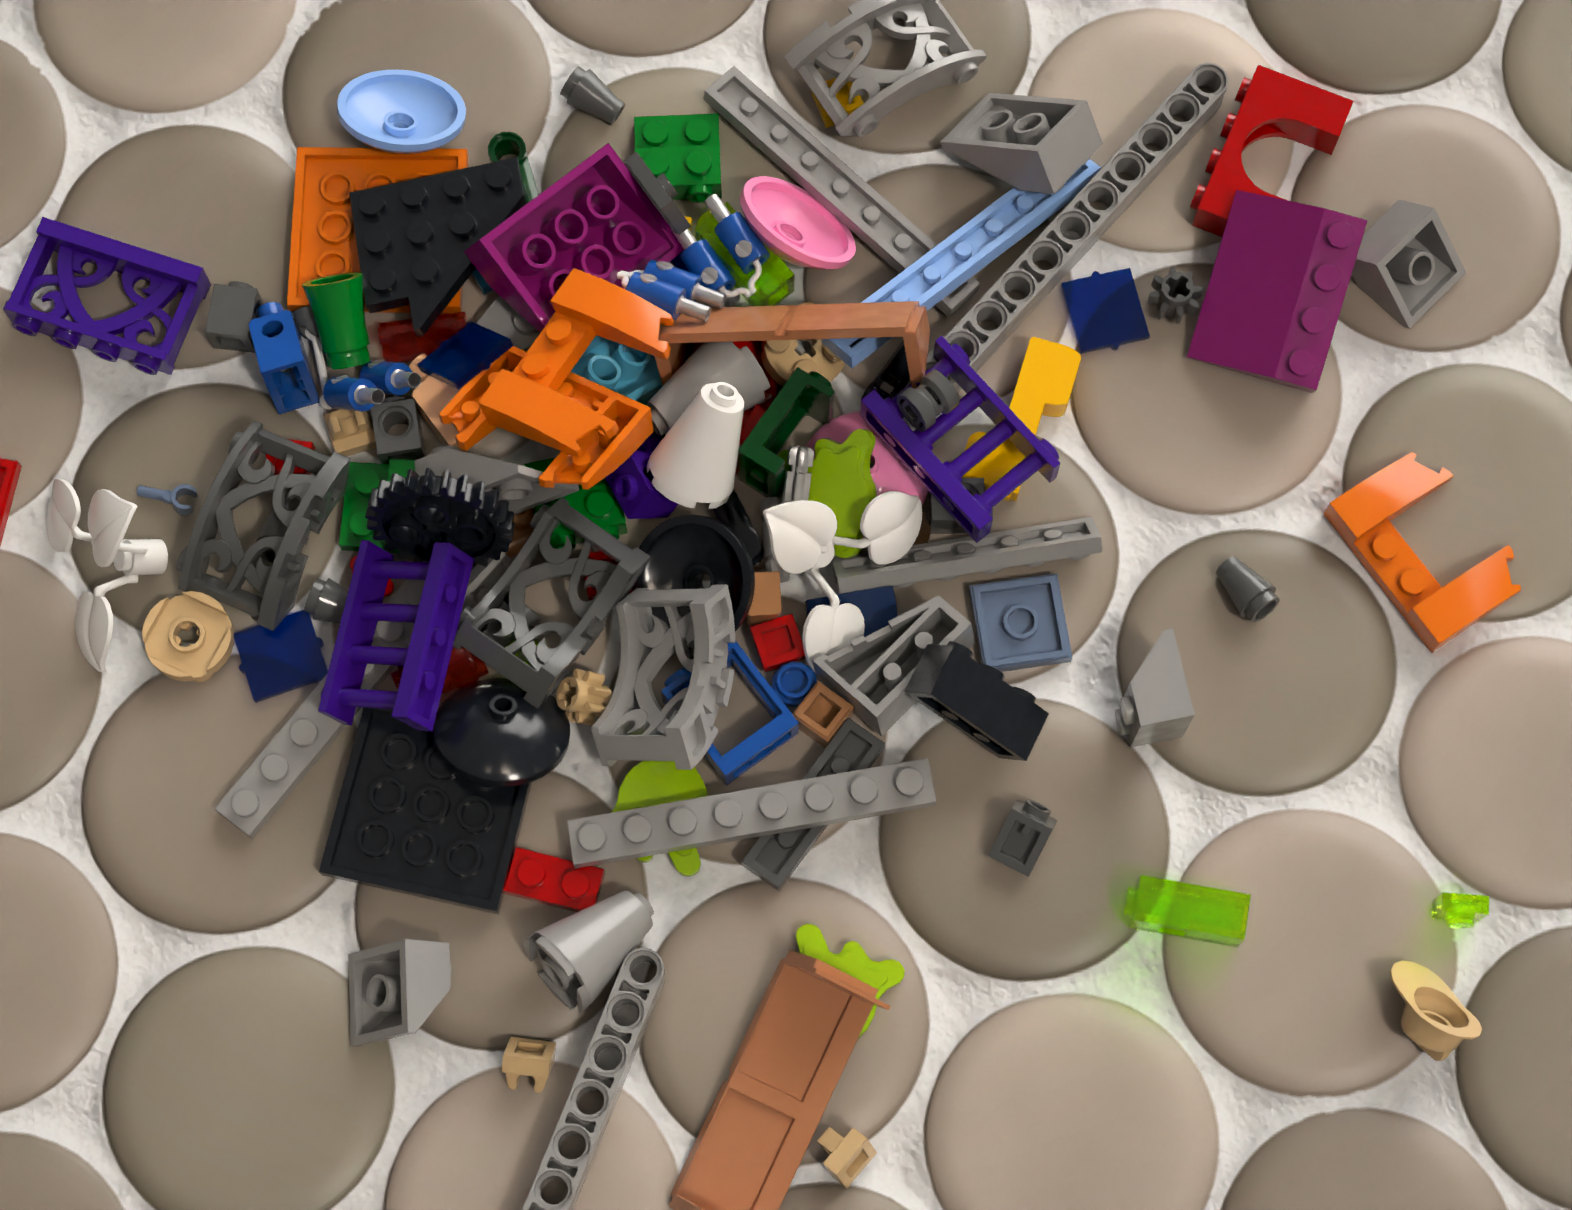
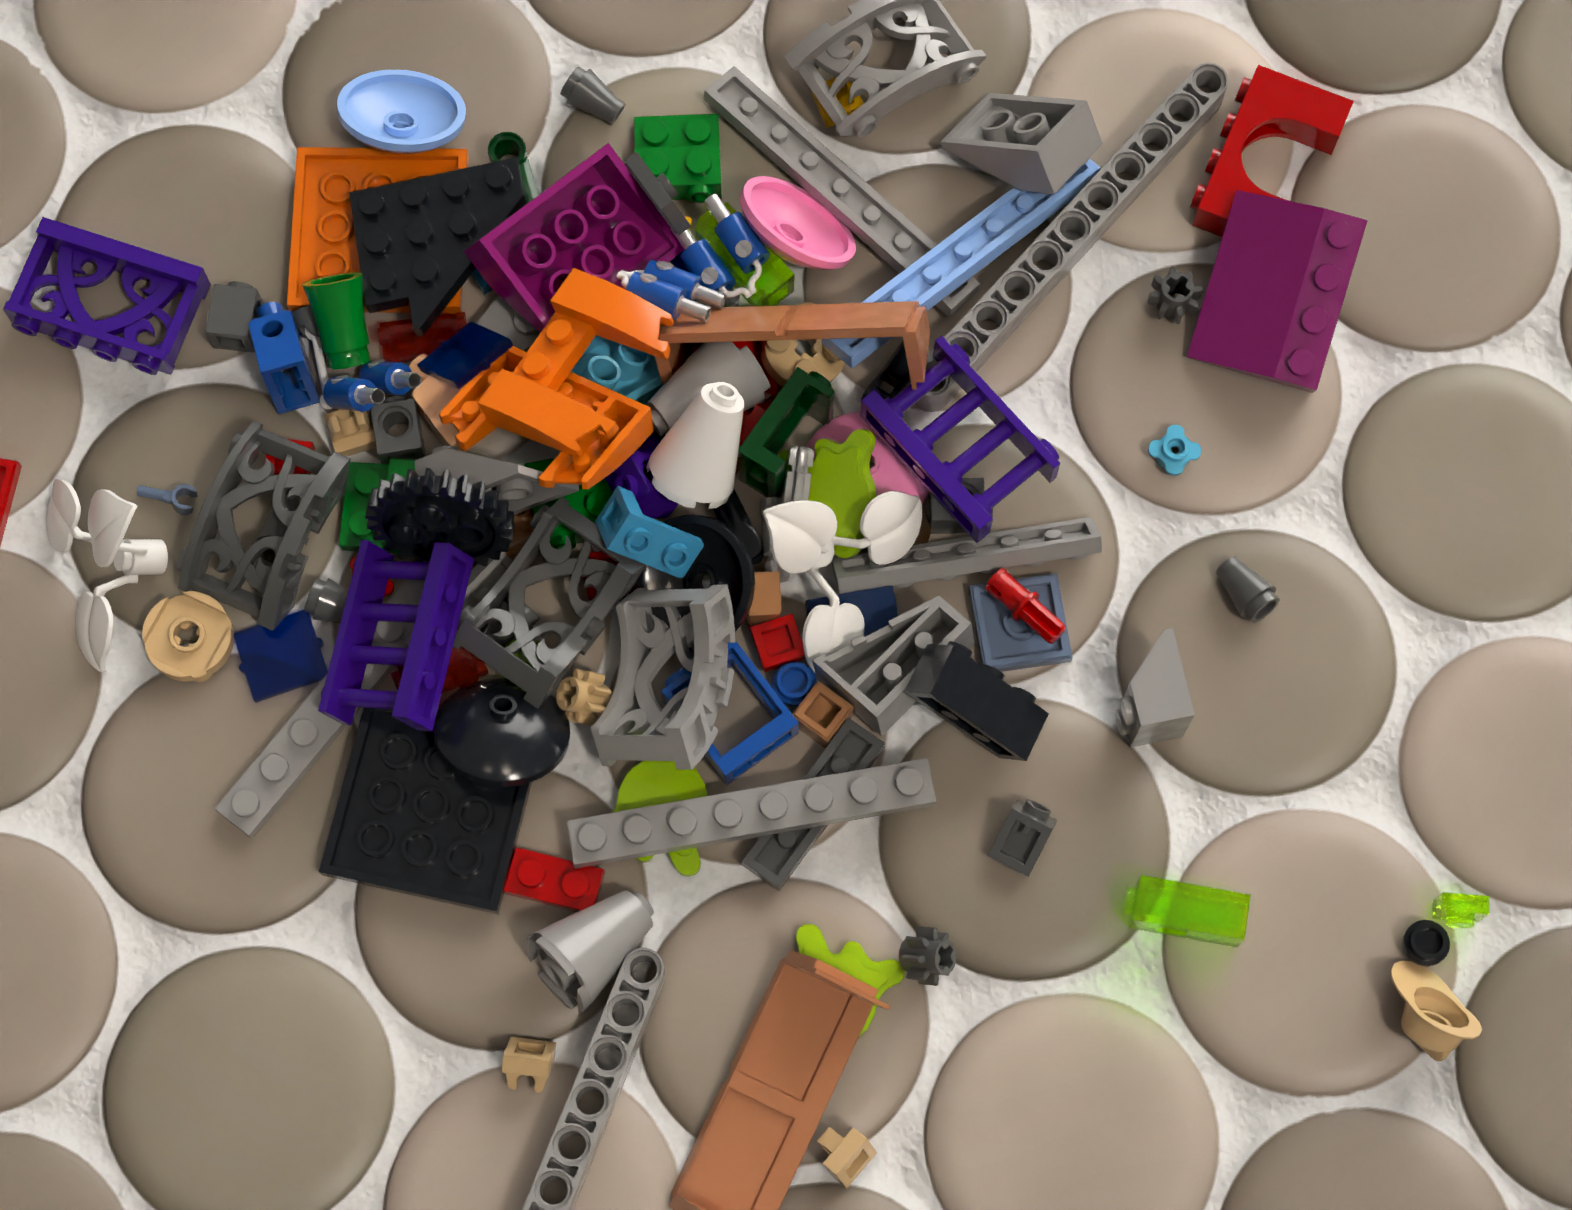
light grey slope [348,939,452,1047] -> none
dark grey wheel [896,370,960,432] -> none
yellow piece [962,337,1081,501] -> none
clear blue piece [1061,268,1150,354] -> none
orange wedge [1323,452,1521,653] -> none
light grey slope [1352,199,1466,329] -> none
none -> dark azure bracket [595,486,704,578]
none -> dark grey gear [899,926,956,986]
none -> red axle [985,568,1066,644]
none -> medium azure plate [1148,425,1201,476]
none -> black plate [1402,920,1450,967]

